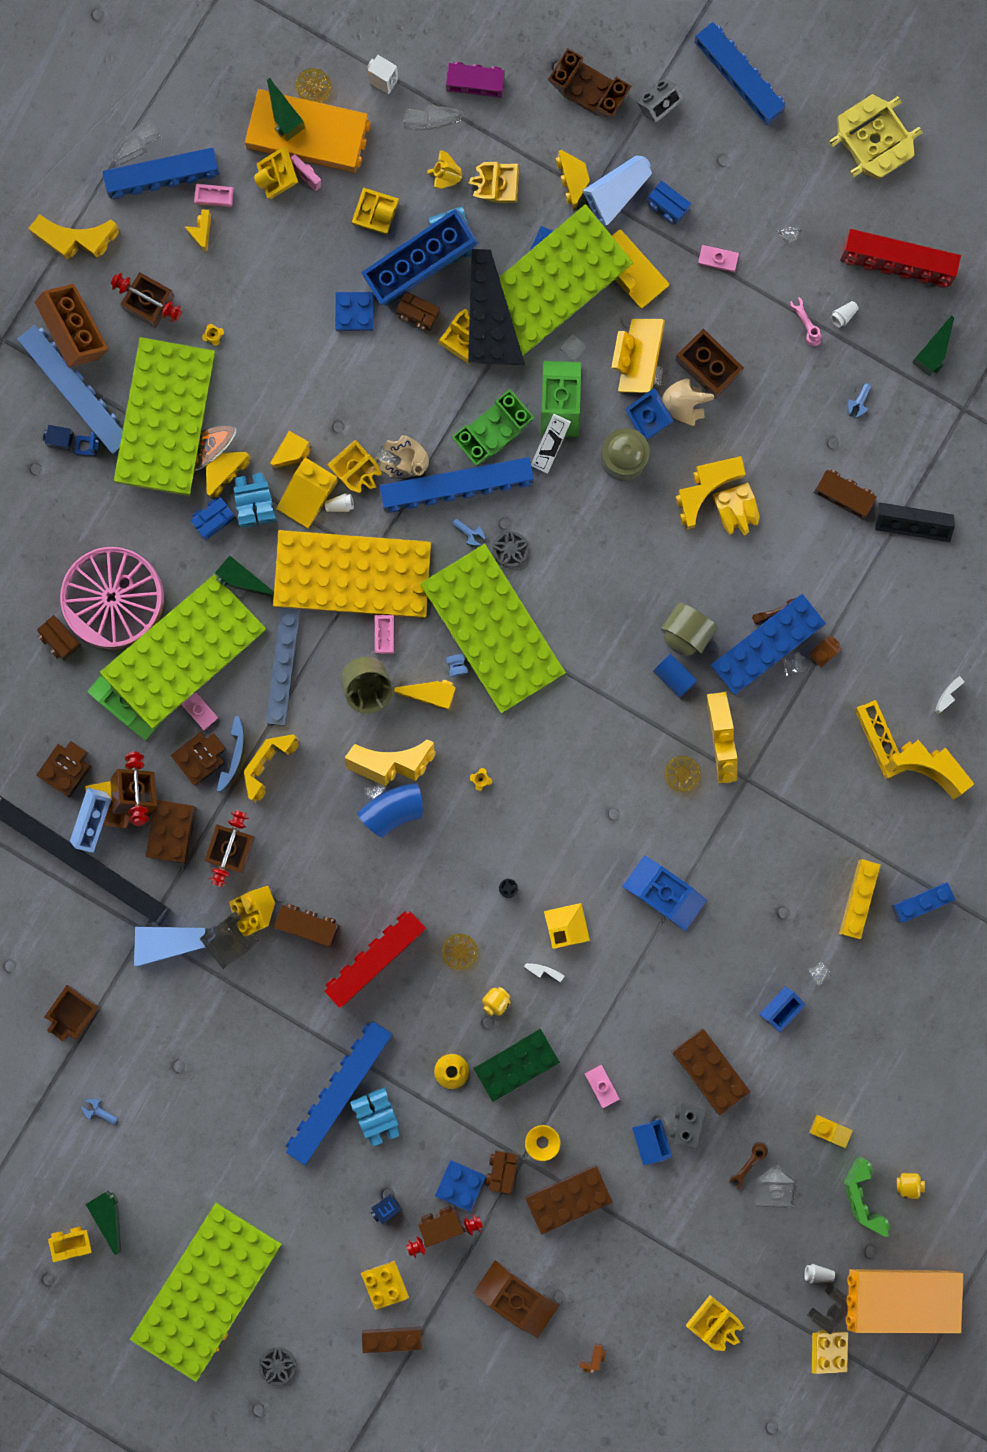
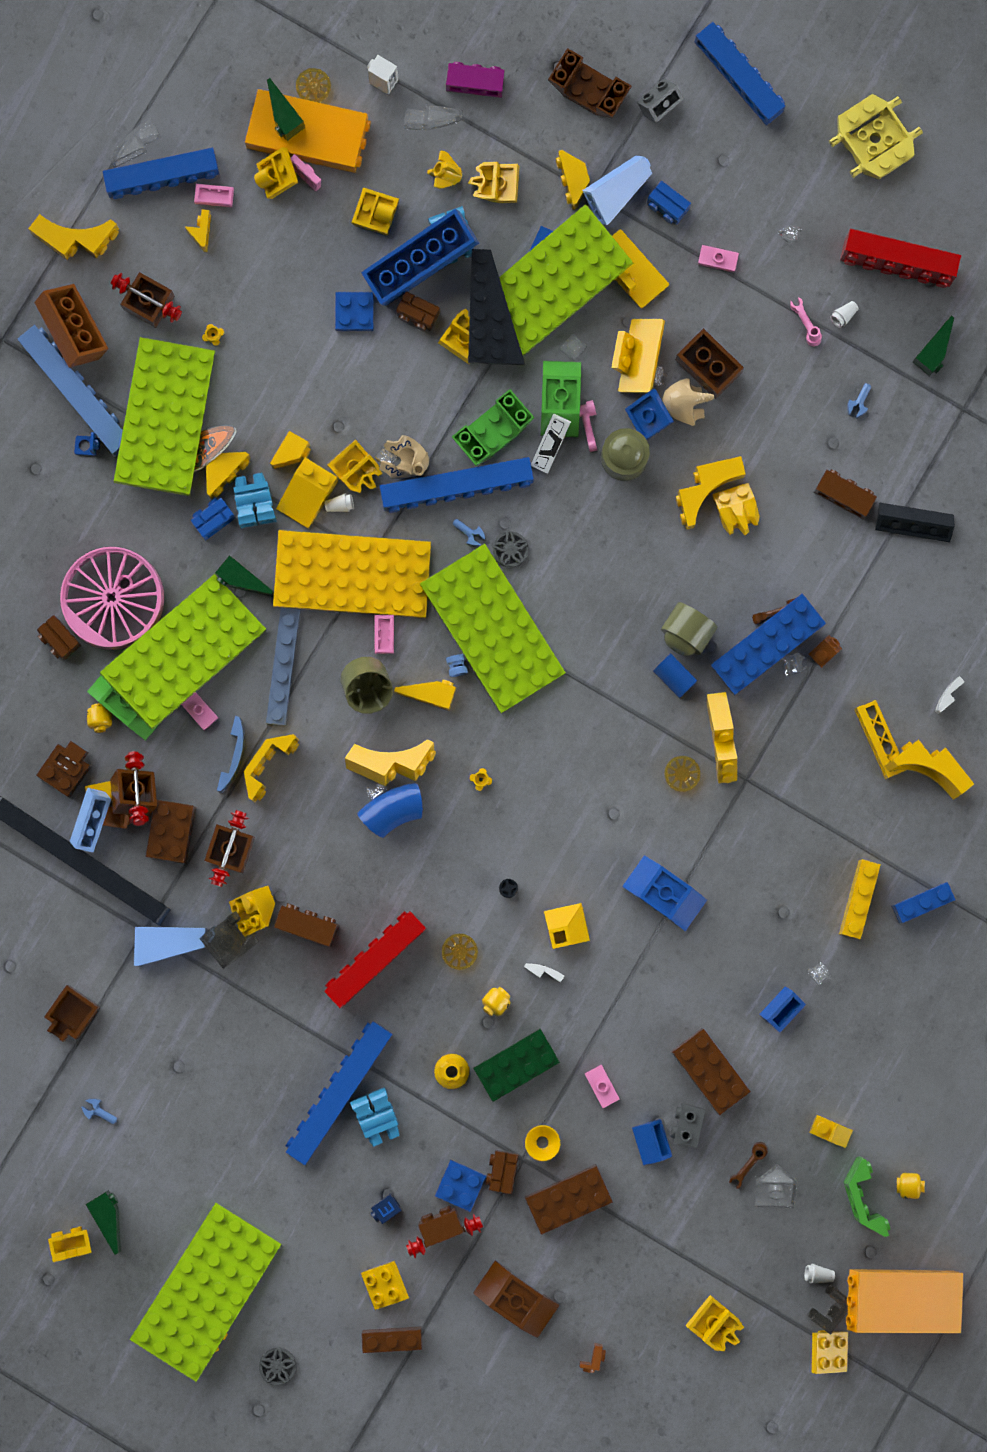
dark blue brick [43,425,74,451] -> none
reddish brown piece [170,732,227,786] -> none
none -> yellow head [87,703,112,733]
none -> bright pink brick [580,400,598,452]

